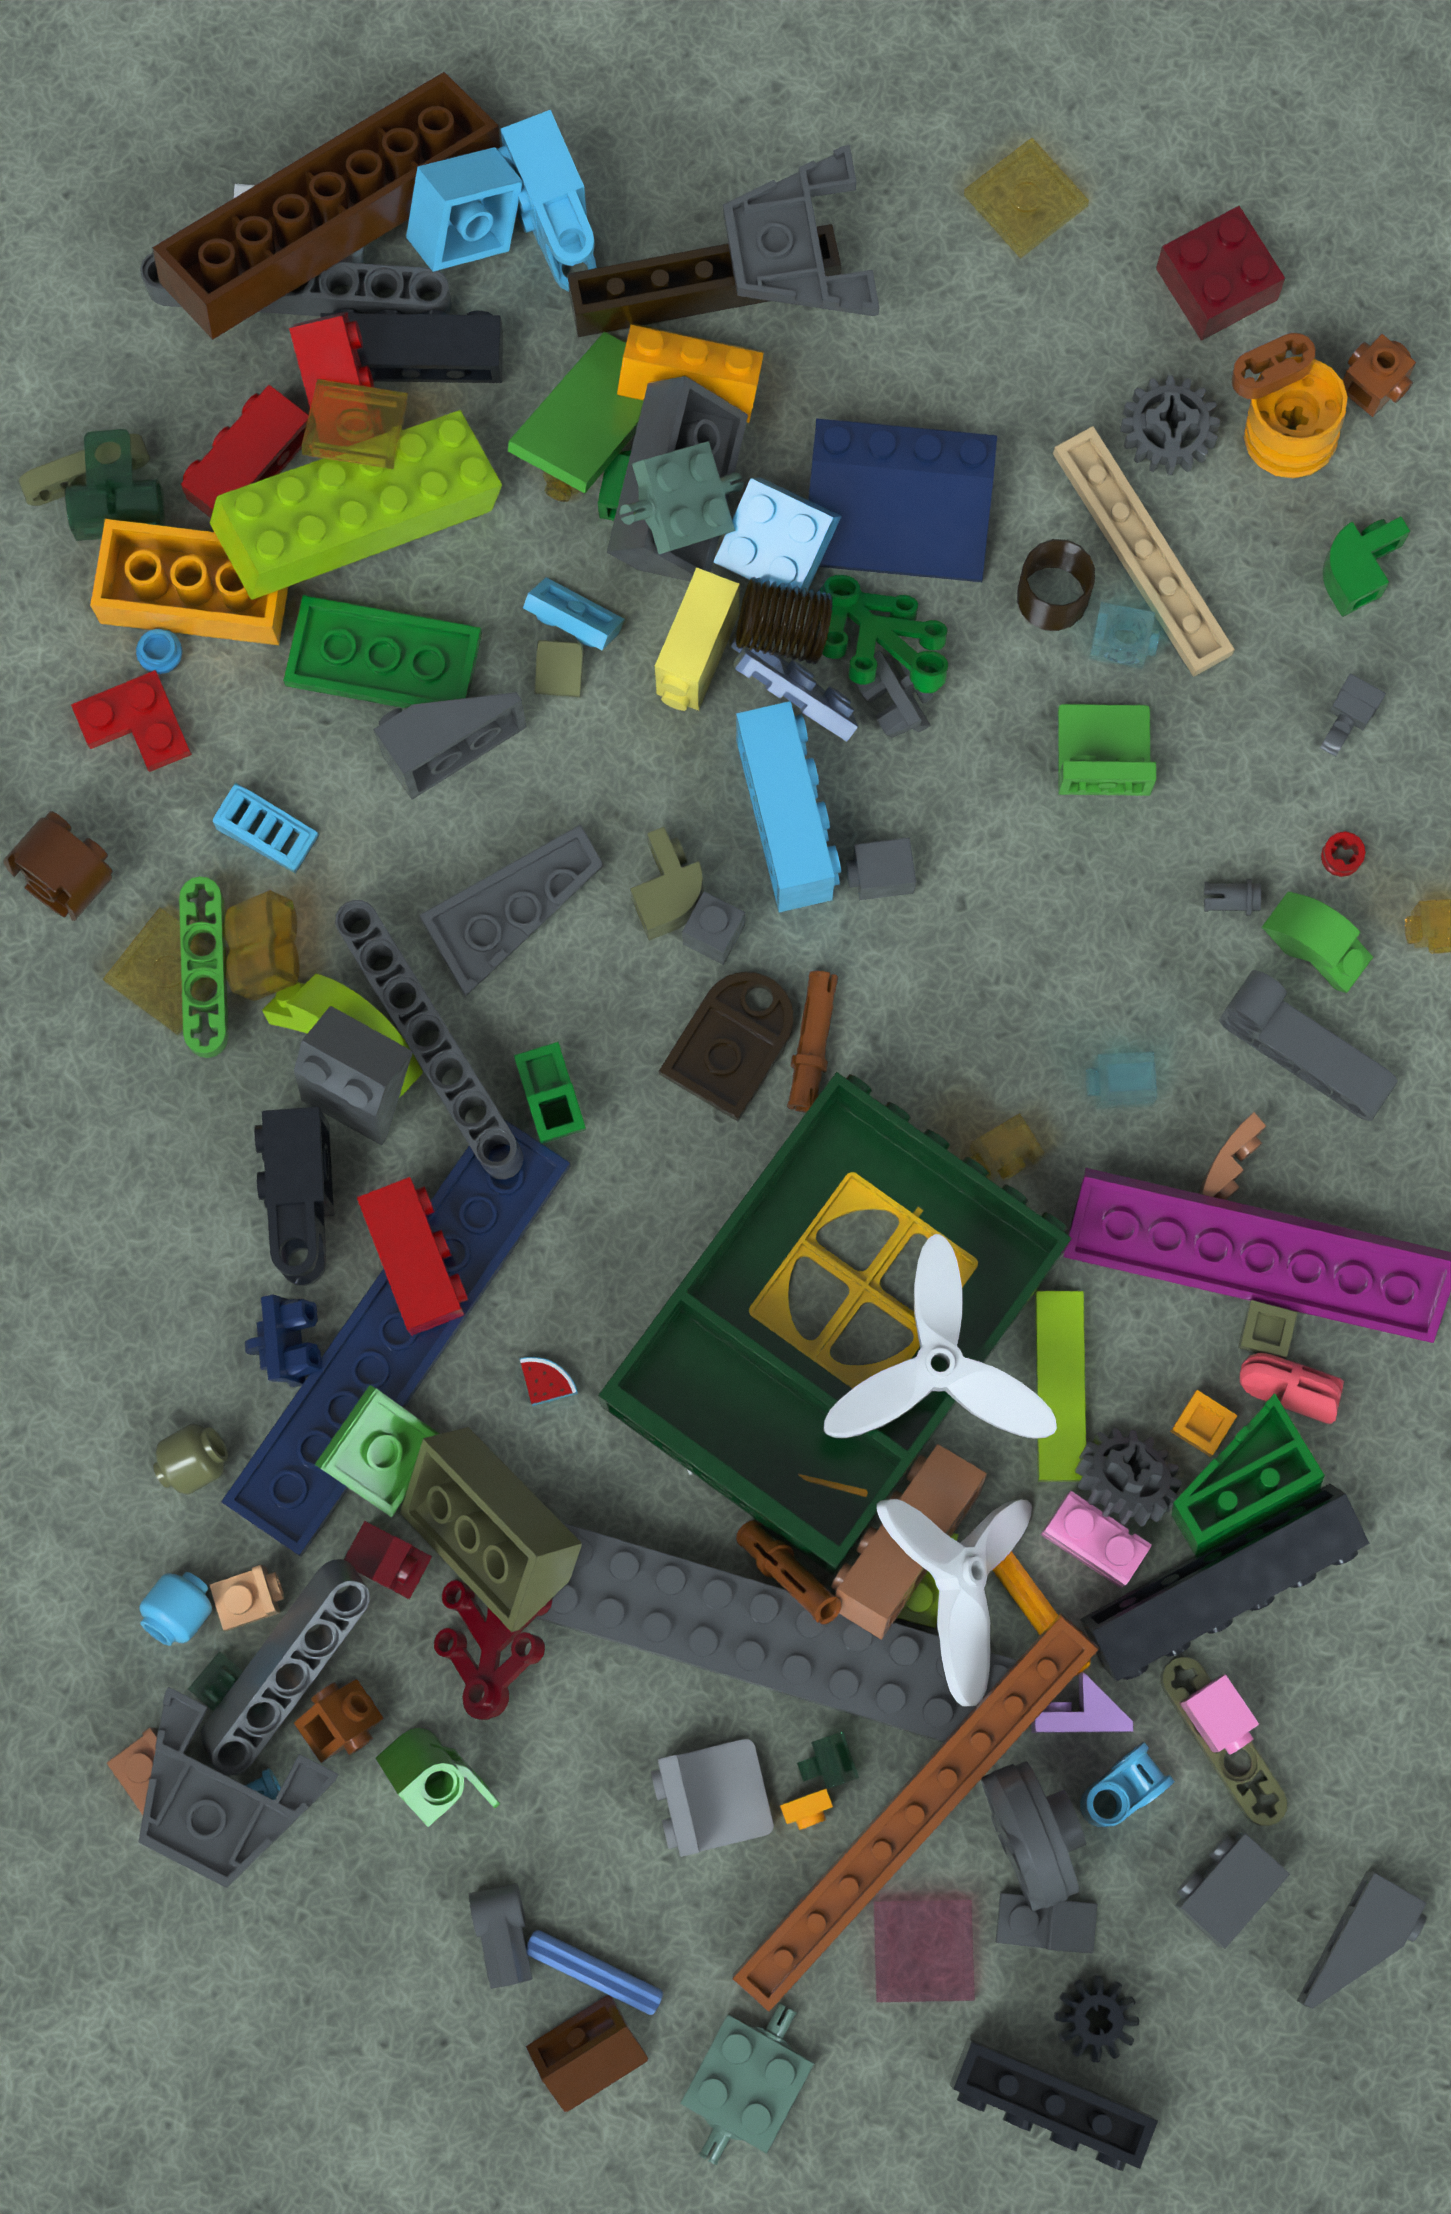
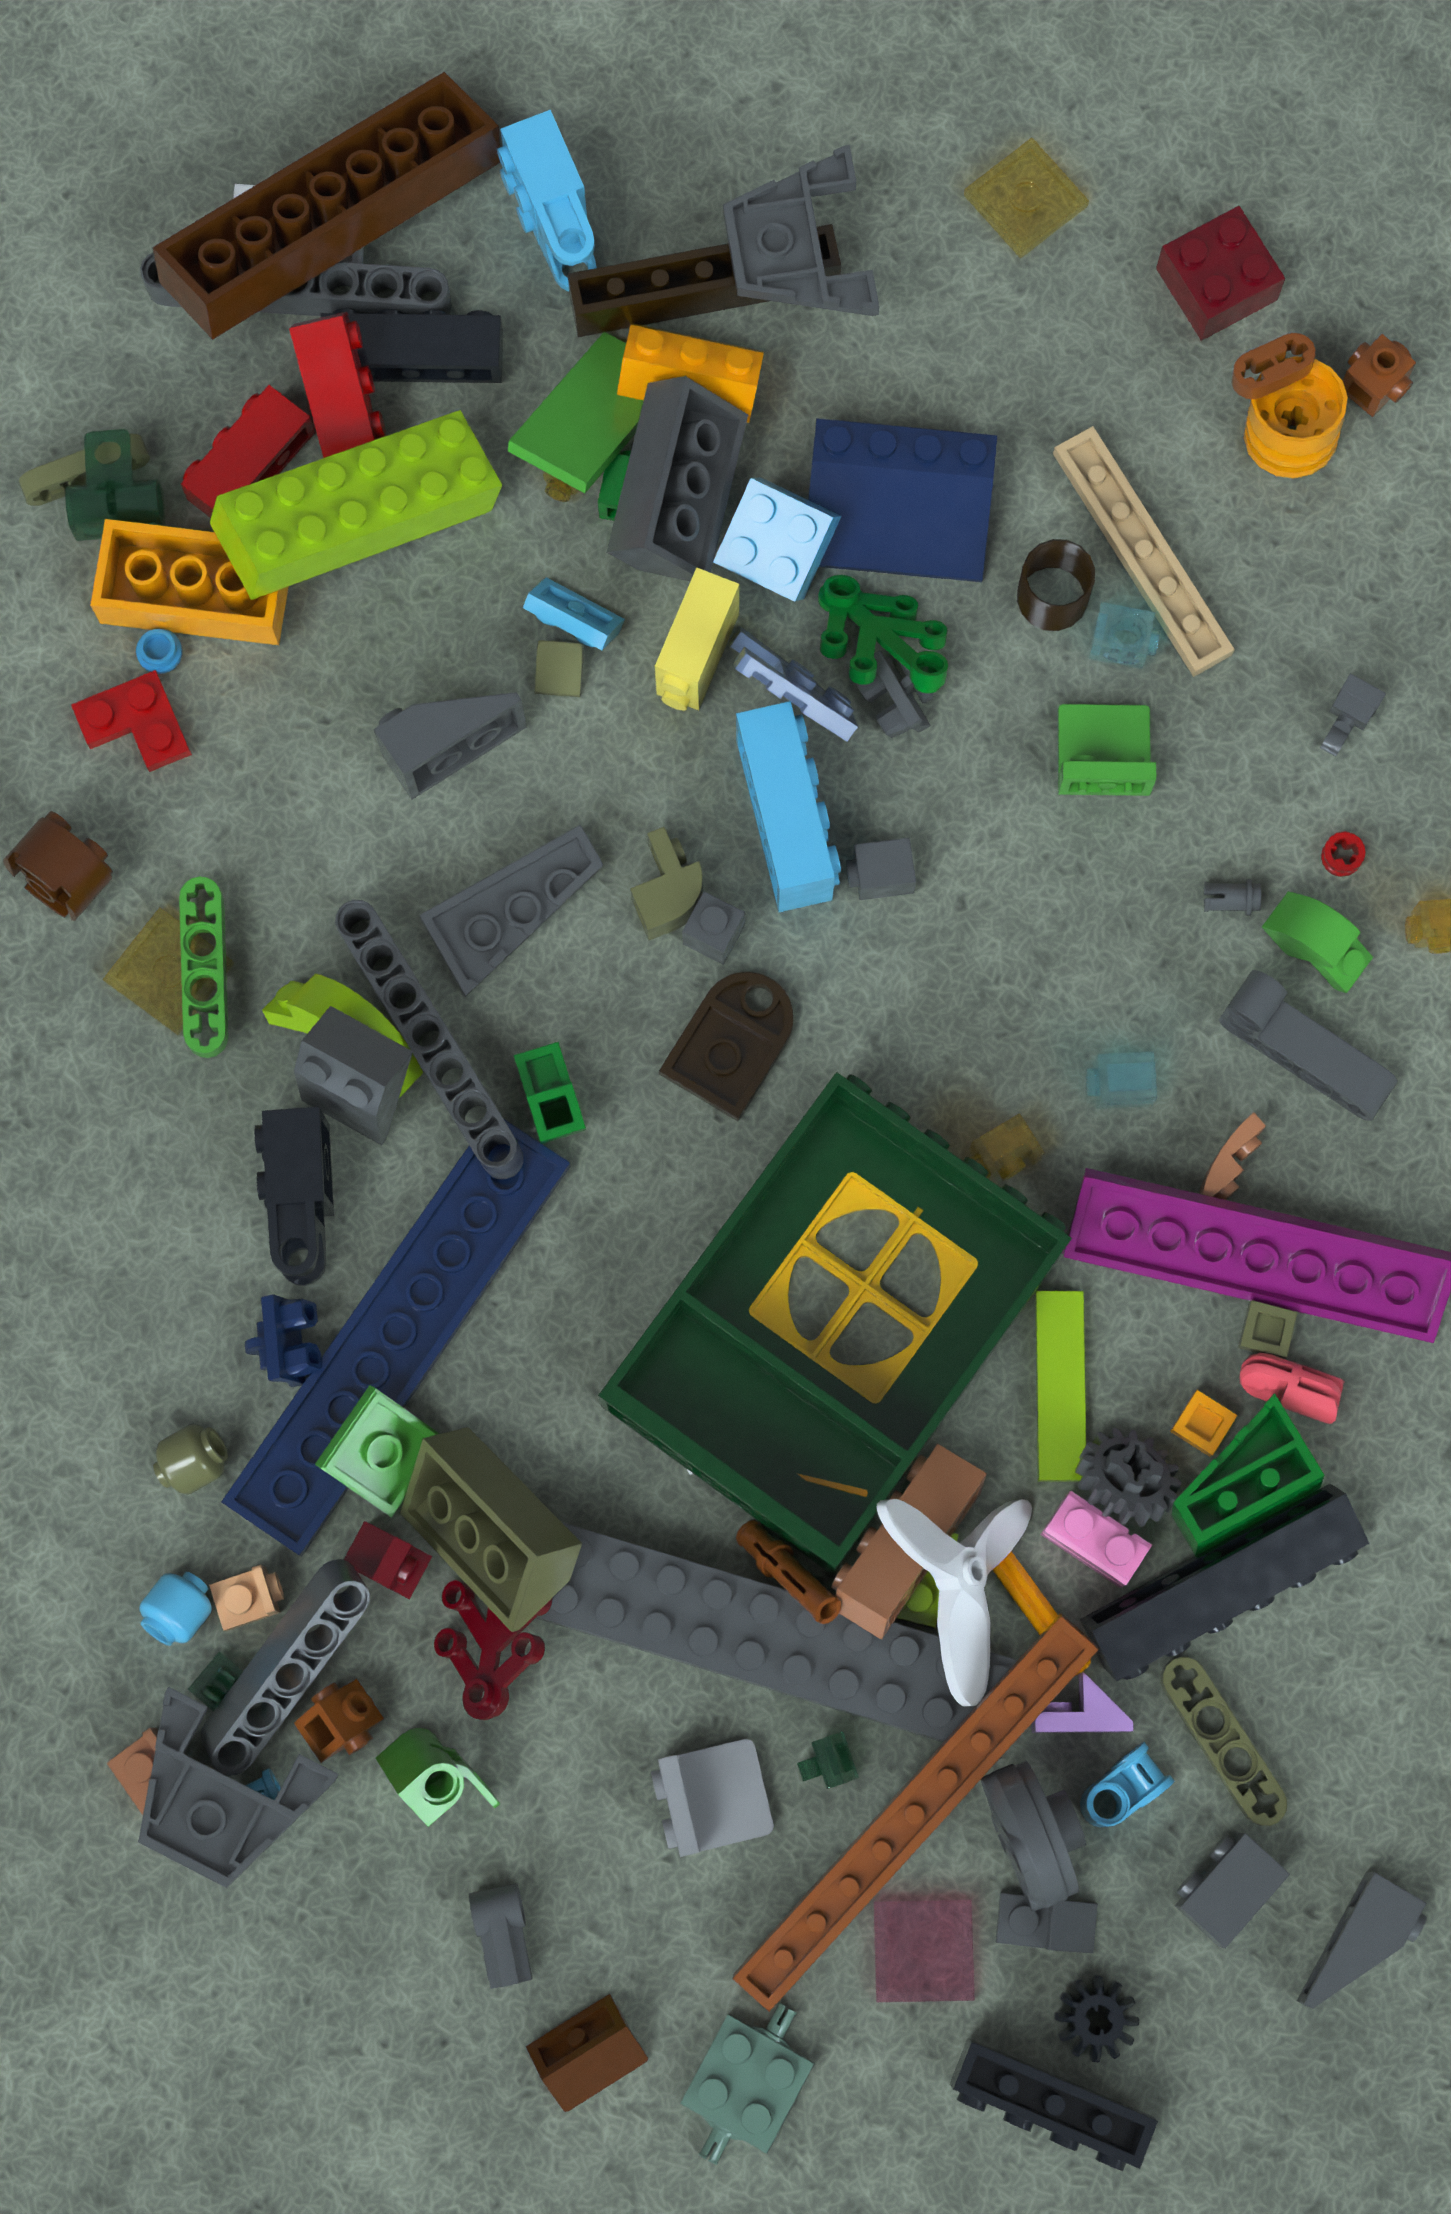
medium azure slope [213,783,319,873] -> none
clear yellow brick [224,890,300,1001] -> none
green plate [283,595,482,708] -> none
clear yellow tile [302,379,408,469] -> none
red brick [357,1177,468,1336] -> none
medium azure brick [406,147,523,272] -> none
red tile [520,1357,578,1406] -> none
medium blue axle [526,1930,663,2015] -> none
sand green plate [619,441,744,554] -> none
dark brown piece [736,577,833,665] -> none
light orange plate [780,1788,833,1830] -> none
dark orange pin [787,971,838,1113] -> none
white piece [824,1234,1057,1439] -> none
dark grey gear [1120,375,1220,475] -> none
bright pink brick [1180,1674,1259,1755] -> none
green brick [1323,516,1410,617] -> none

